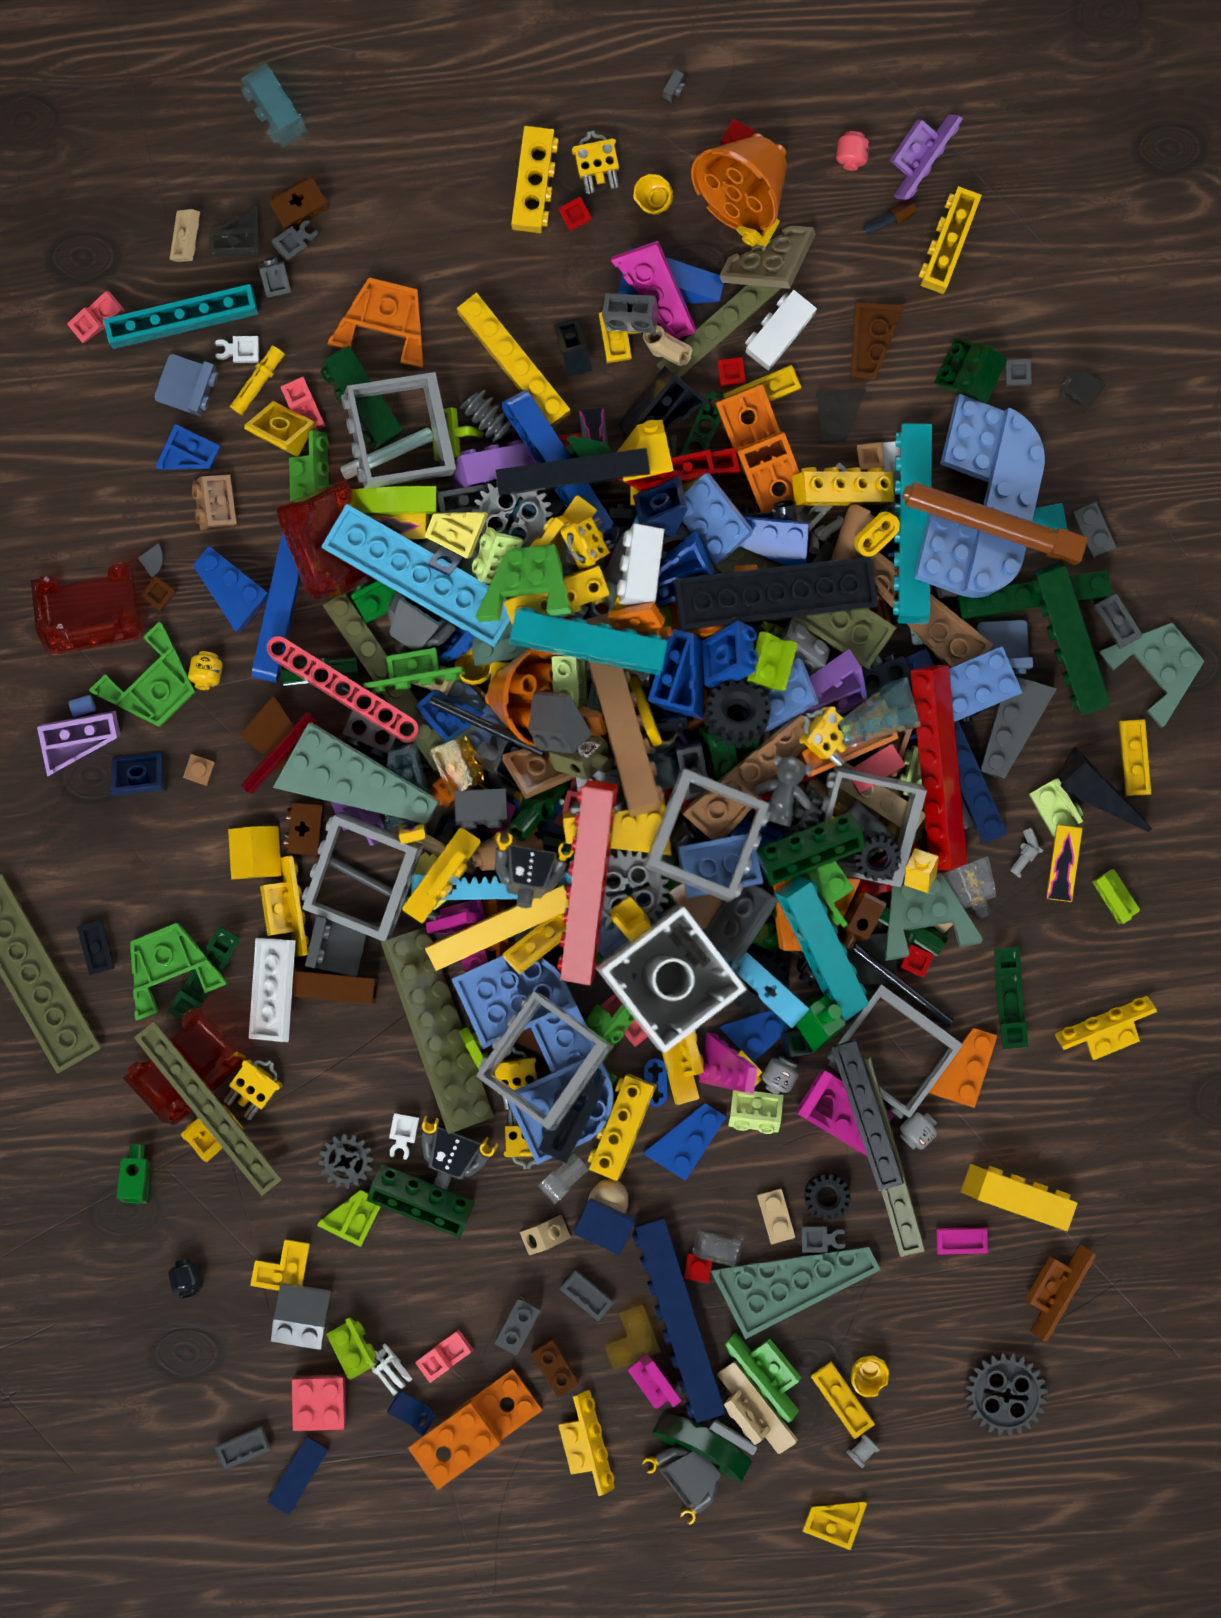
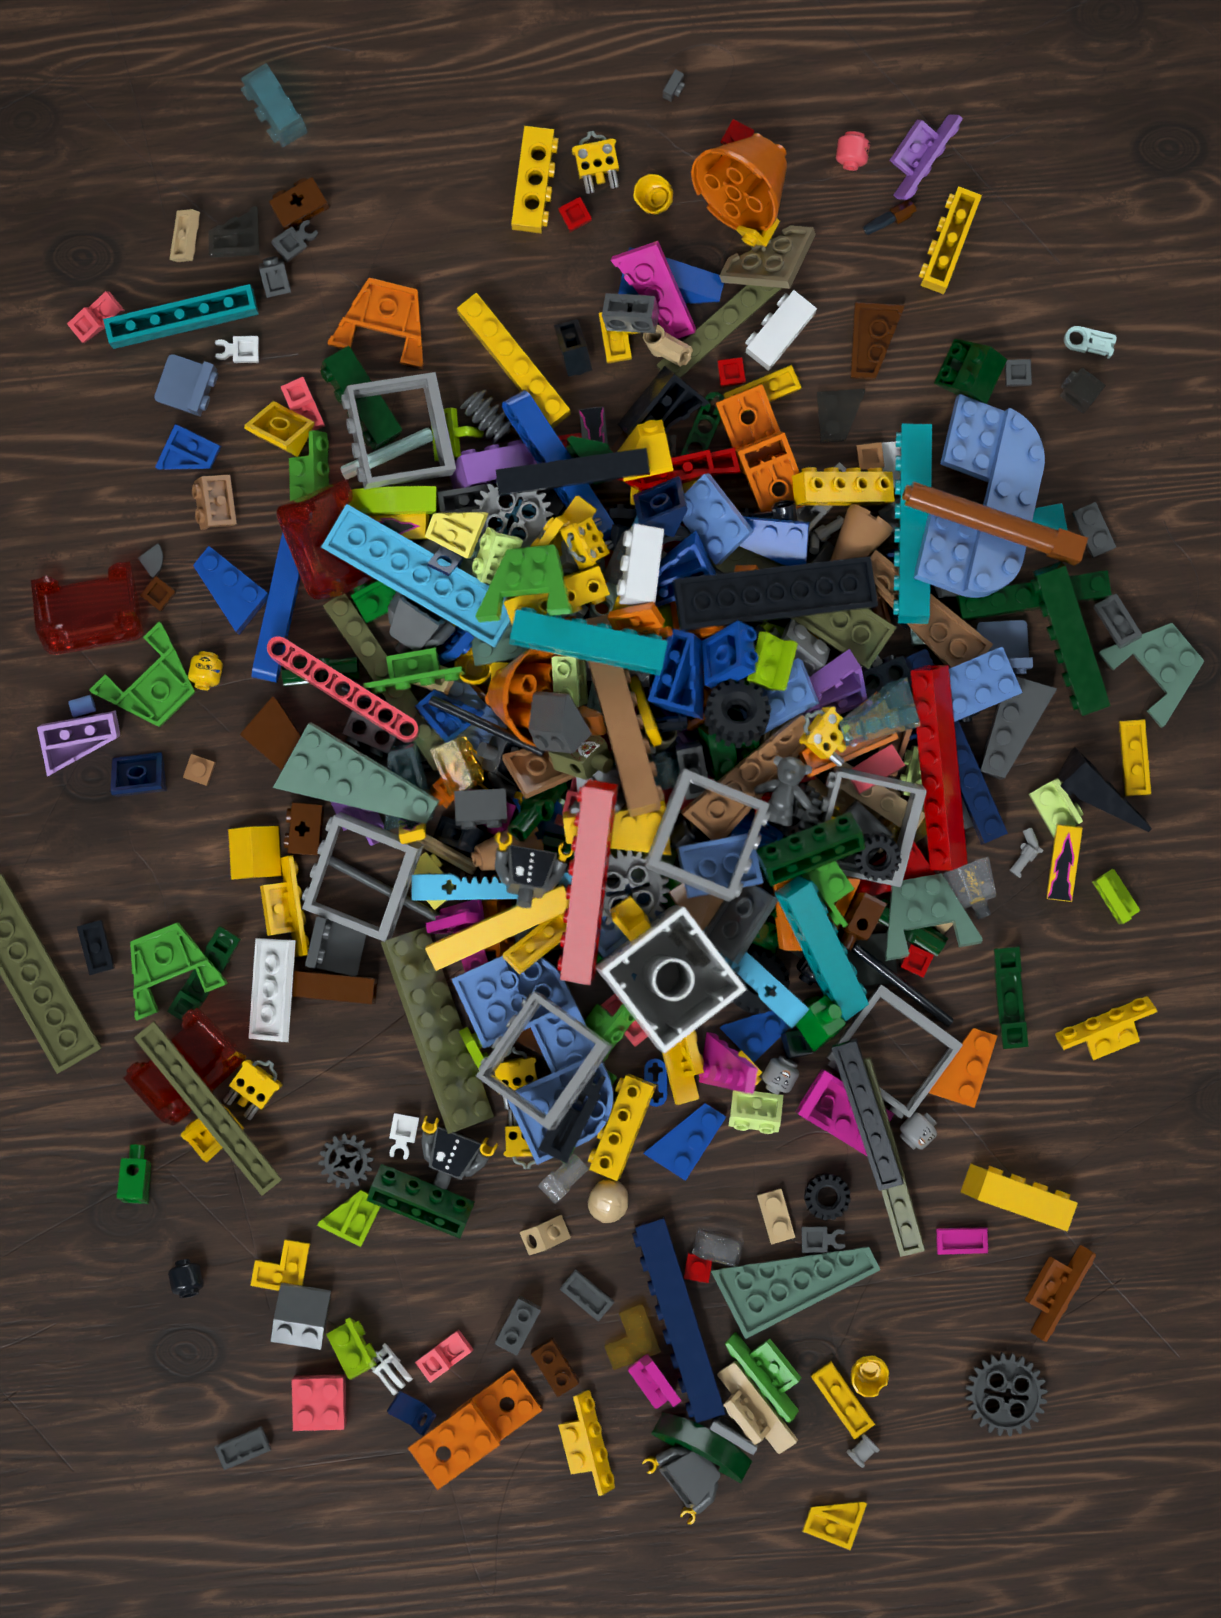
yellow pin [229,345,285,416] -> none
dark red axle [241,713,316,794] -> none
dark blue tile [267,1436,329,1516] -> none
yellow bracket [402,828,481,923] -> none
dark blue slope [573,1198,636,1256] -> none
yellow plate [854,512,900,557] -> none
yellow brick [904,849,939,893] -> none
none -> light aqua piece [1064,326,1117,359]

